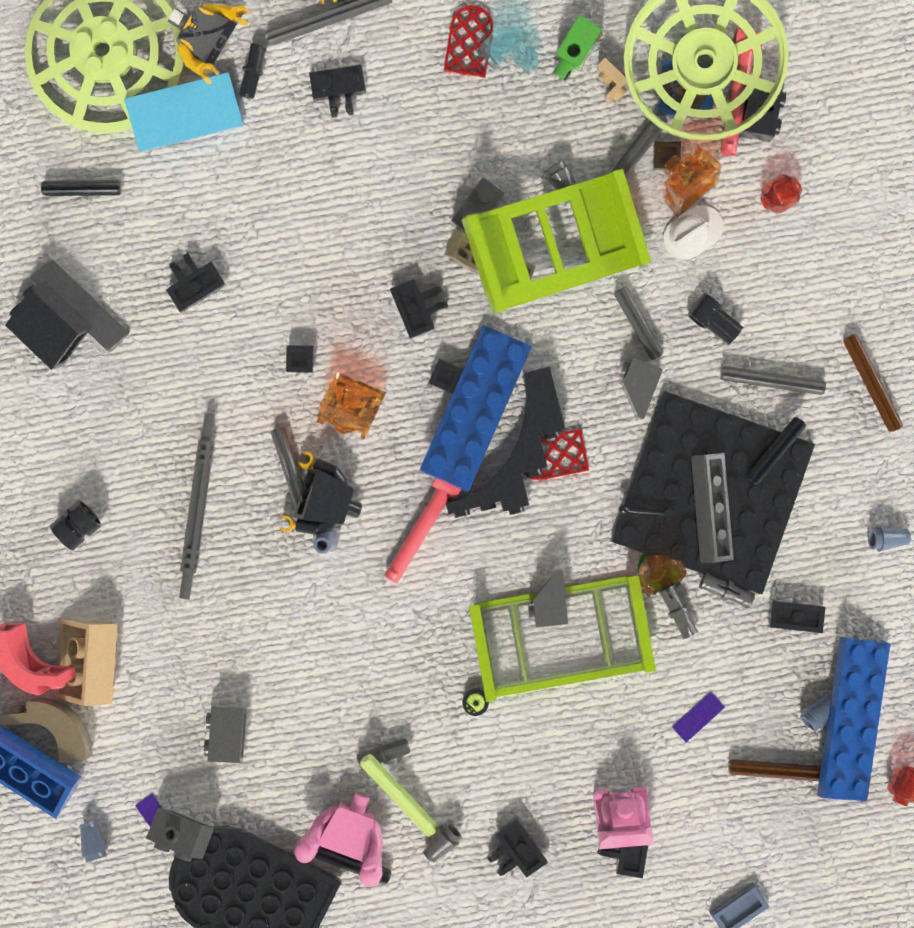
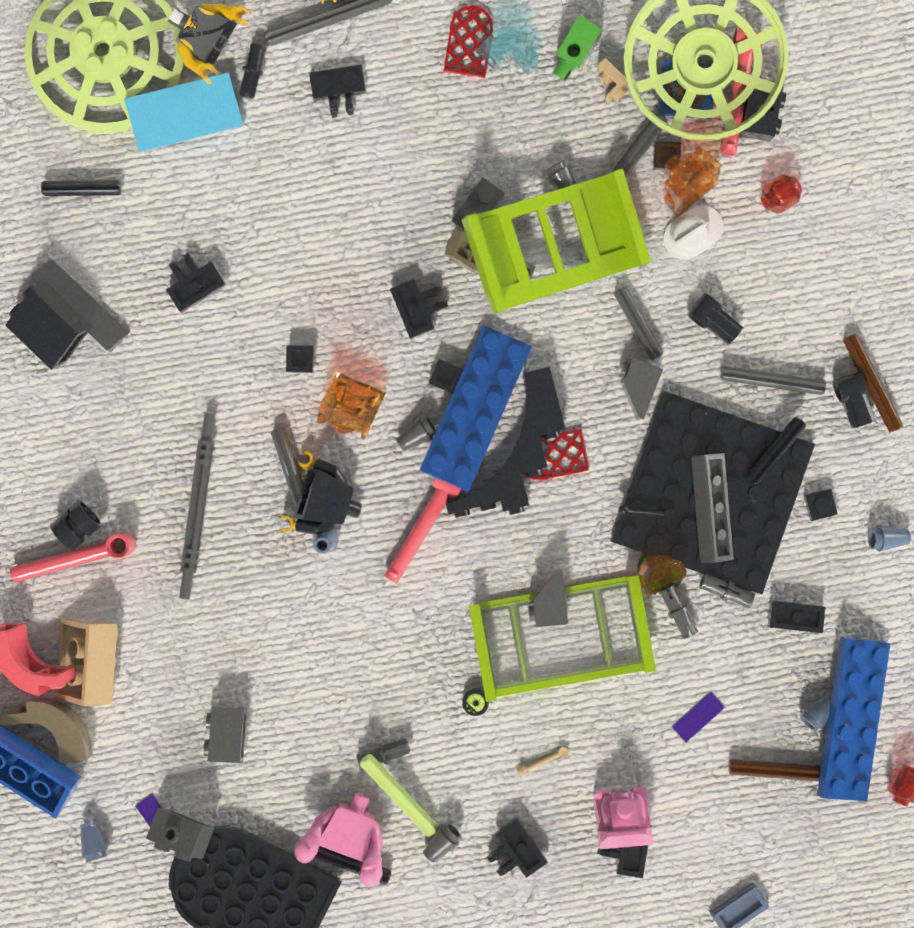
none -> coral piece [10,532,136,583]
none -> dark grey cone [396,416,436,452]
none -> tan hinge [517,746,569,776]
none -> black plate [803,489,838,521]
none -> black piece [833,371,875,429]

